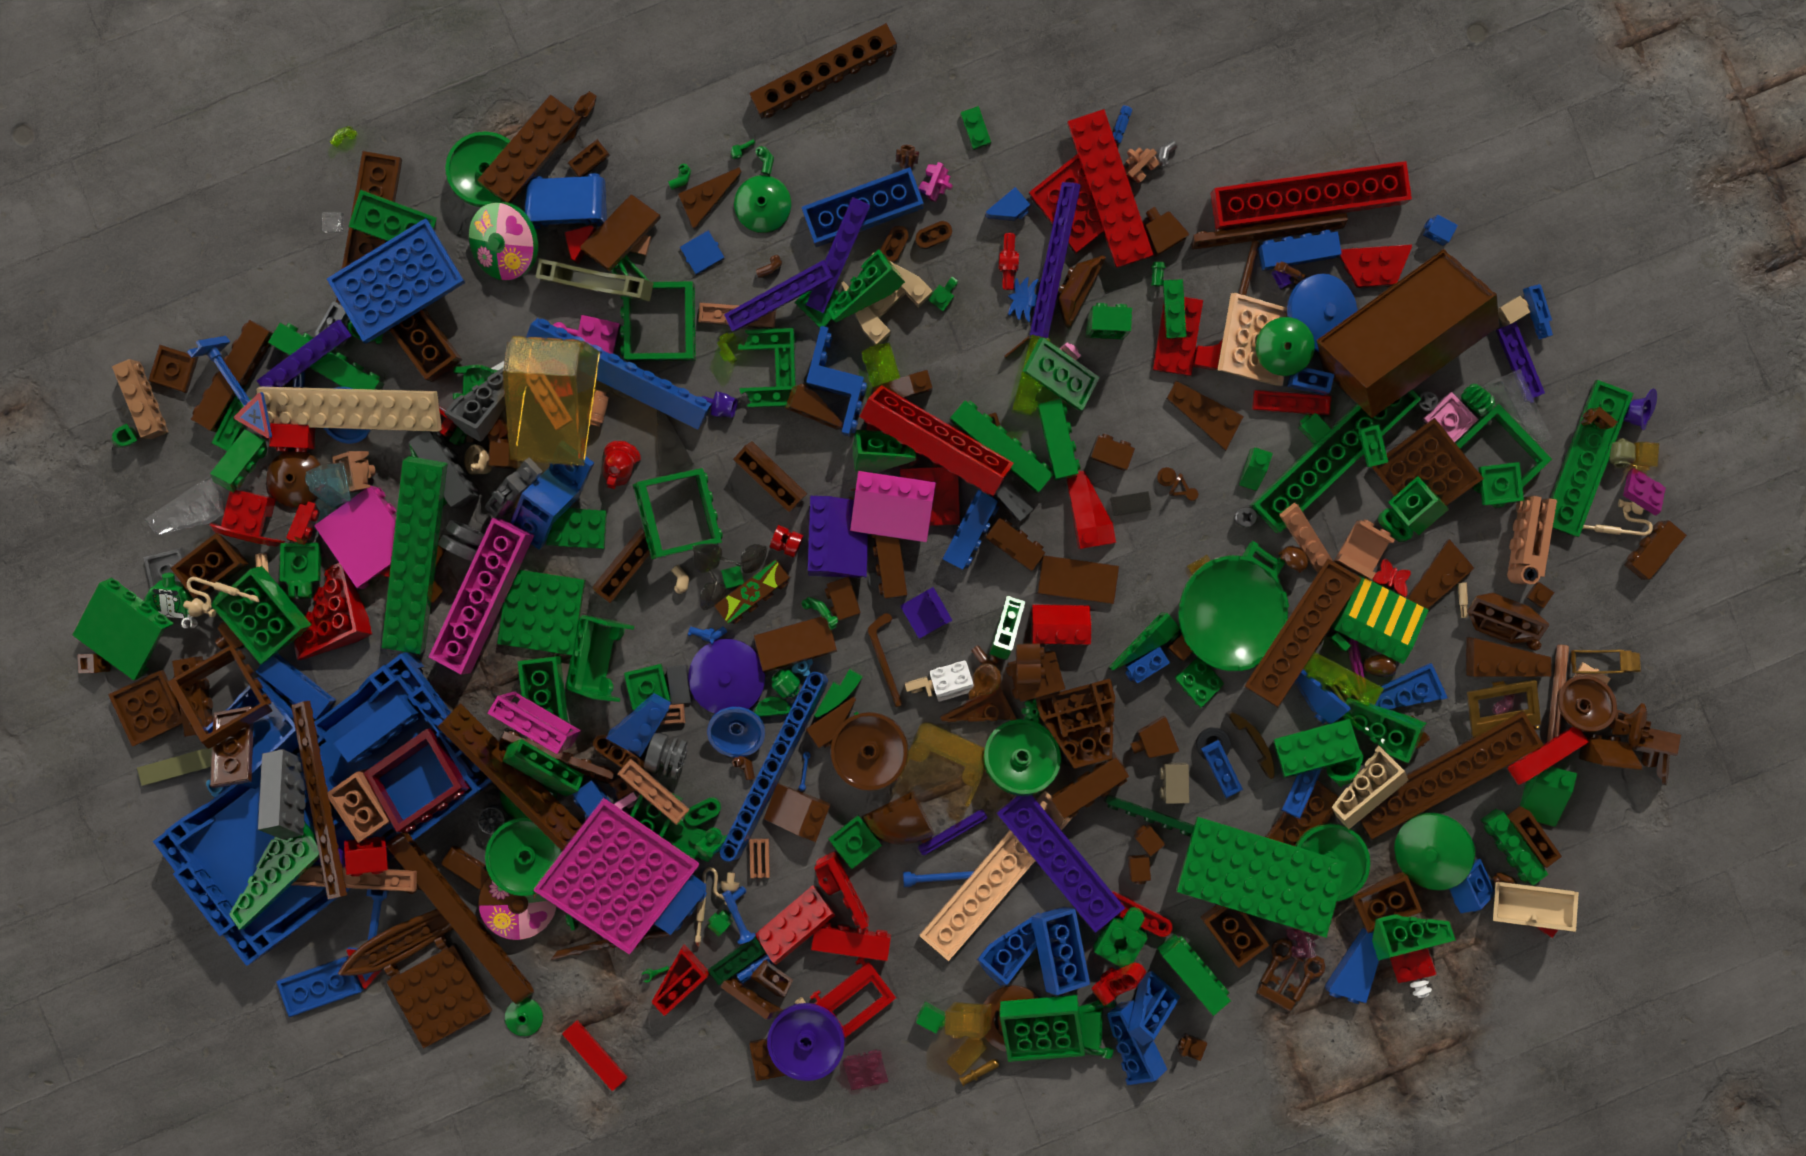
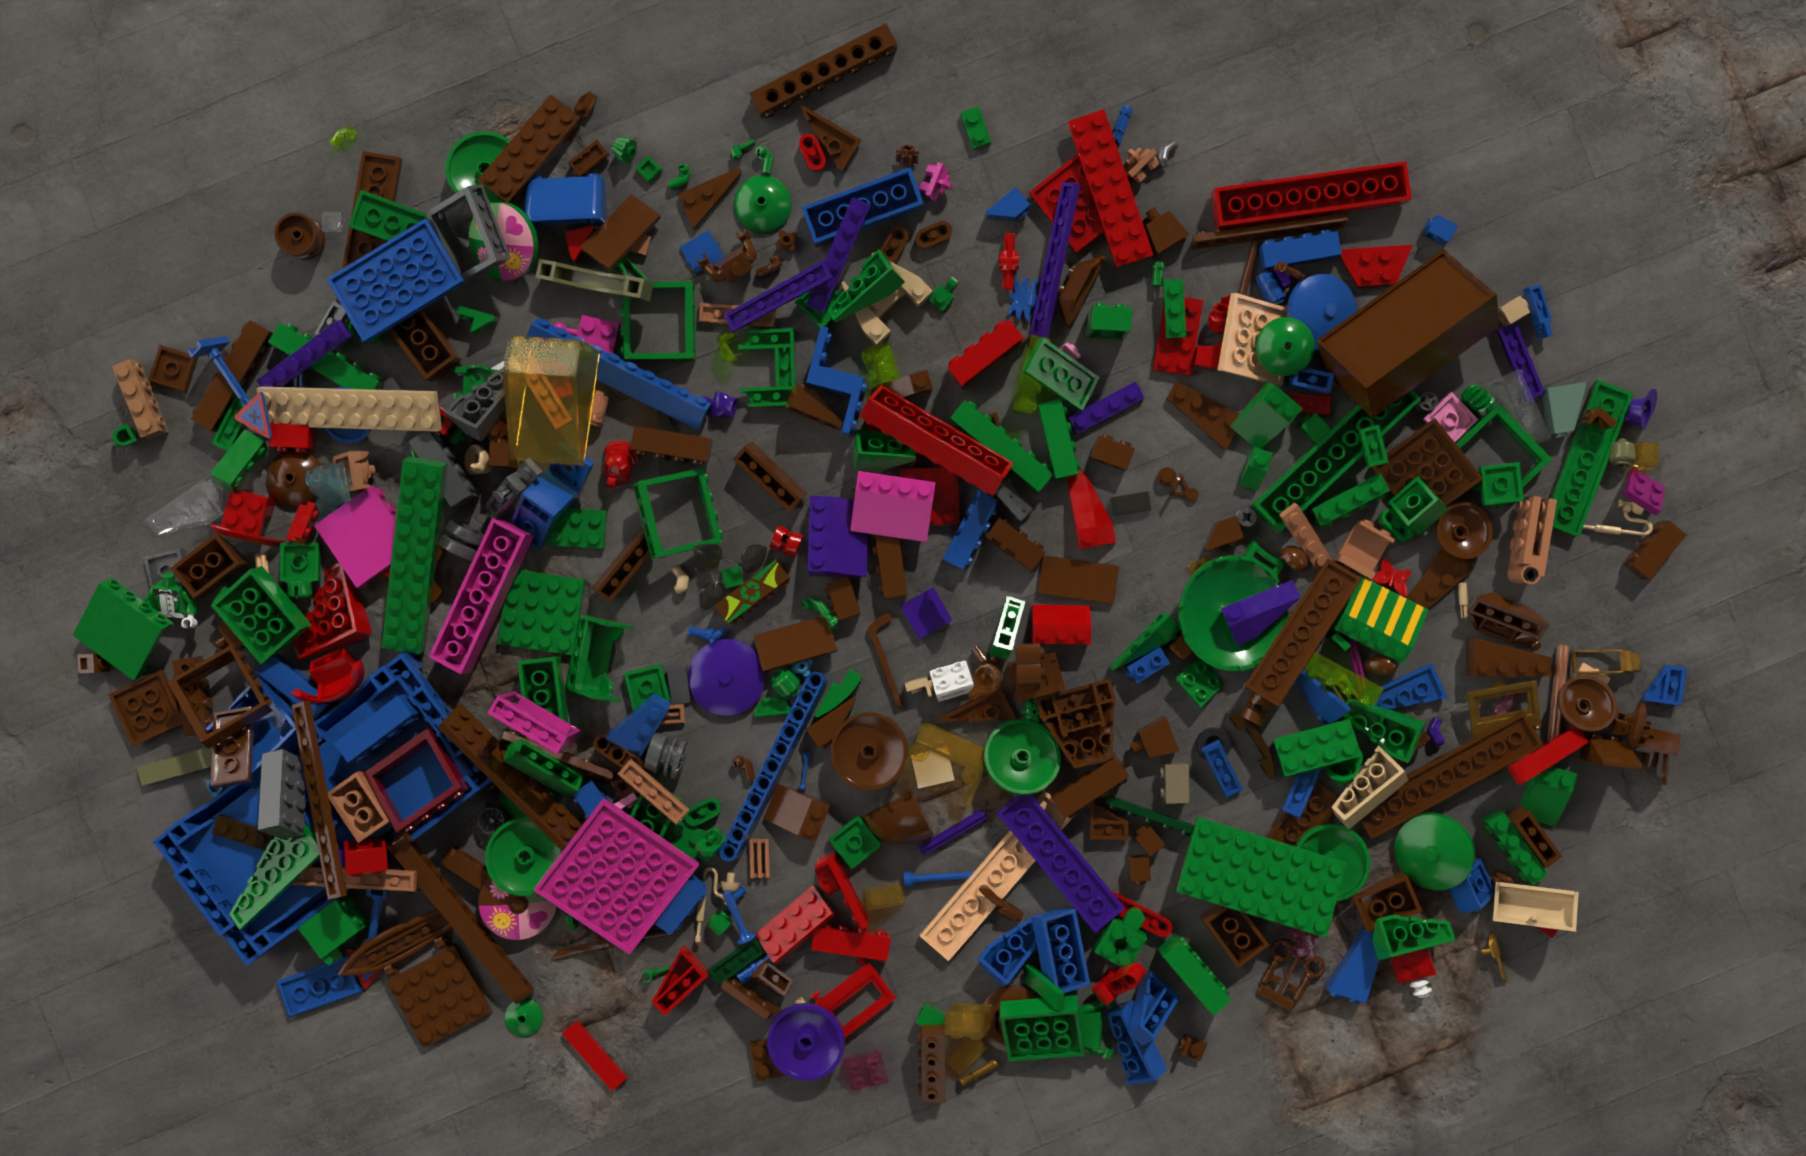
tan piece [183,577,259,617] -> none
blue dish [707,707,765,757] -> none
reddish brown plate [1525,582,1555,608] -> none
none -> dark brown plate [212,814,274,851]
none -> reddish brown wheel [274,212,326,260]
none -> red piece [290,647,365,705]
none -> green container [298,893,370,965]
none -> dark grey window [426,184,511,283]
none -> green slope [456,305,499,335]
none -> green piece [612,137,638,164]
none -> reddish brown brick [630,426,713,465]
none -> green tile [635,155,663,184]
none -> reddish brown torso [696,228,757,283]
none -> reddish brown plate [777,230,797,251]
none -> red plate [799,133,826,172]
none -> reddish brown wing [801,106,861,173]
none -> clear yellow slope [865,883,906,910]
none -> sticker [911,747,954,789]
none -> reddish brown brick [918,1025,945,1103]
none -> red brick [947,319,1024,389]
none -> reddish brown piece [979,887,1023,921]
none -> green tile [1025,964,1064,1011]
none -> dark purple plate [1068,381,1145,435]
none -> reddish brown wing [1089,803,1128,840]
none -> reddish brown slope [1203,516,1244,553]
none -> red head [1208,295,1231,334]
none -> dark purple wedge [1221,580,1301,646]
none -> green slope [1230,382,1302,449]
none -> reddish brown wheel [1239,692,1273,727]
none -> blue head [1256,270,1286,305]
none -> green brick [1307,473,1390,528]
none -> dark purple arm [1427,717,1445,746]
none -> reddish brown dish [1435,502,1493,559]
none -> pearl gold piece [1482,931,1507,983]
none -> sand green slope [1541,382,1586,438]
none -> blue wing [1641,665,1687,706]

